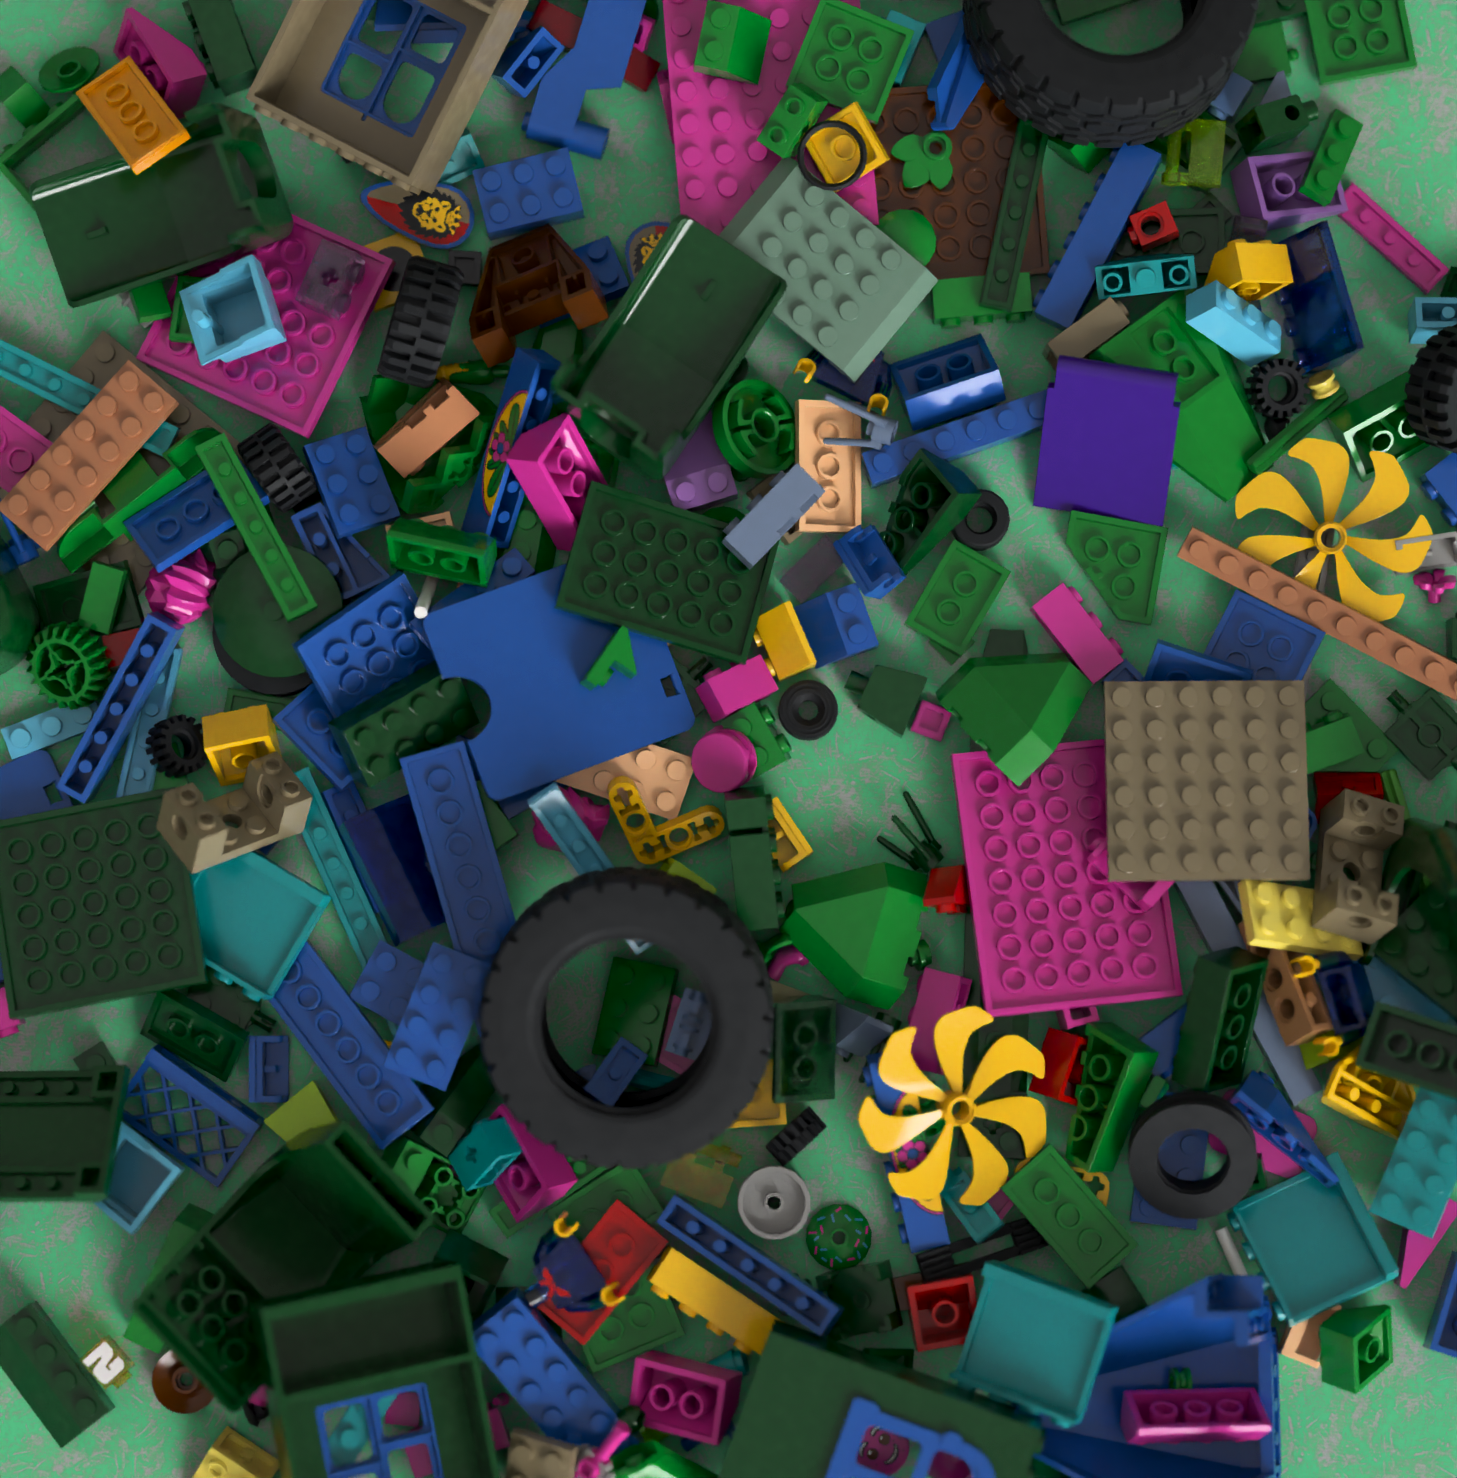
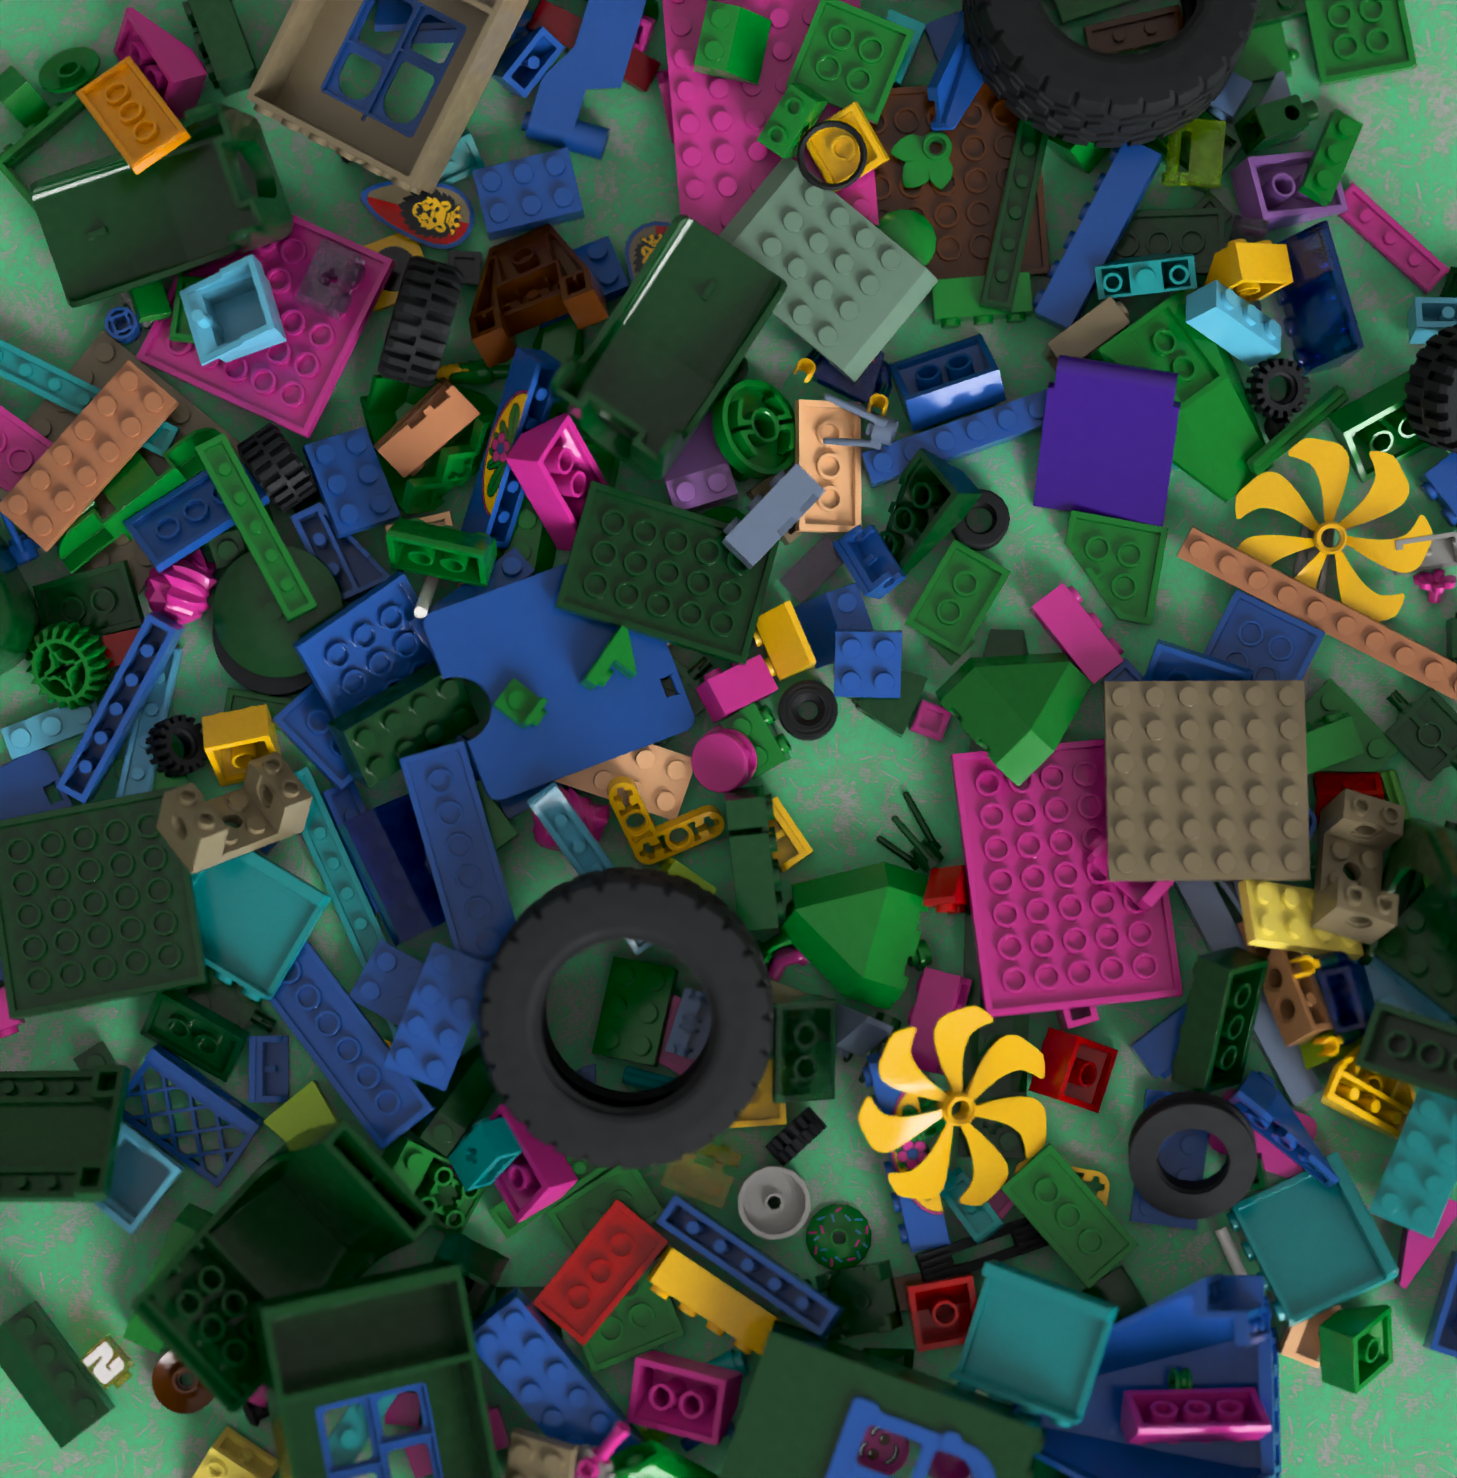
green tile [78,561,127,634] -> none
dark pink piece [492,1392,510,1406] -> none
clear blue torso [523,1212,625,1313] -> none
blue plate [582,1037,648,1106] -> none
dark green hinge [617,1405,646,1435] -> none
green wedge [1065,1022,1159,1173] -> none
red brick [1126,200,1179,252] -> none
green tile [1140,1075,1169,1110] -> none
light yellow bush [1306,370,1340,400] -> none
none -> blue wheel [105,307,142,345]
none -> green bracket [492,678,548,730]
none -> blue plate [834,629,902,698]
none -> reddish brown plate [1083,4,1183,54]

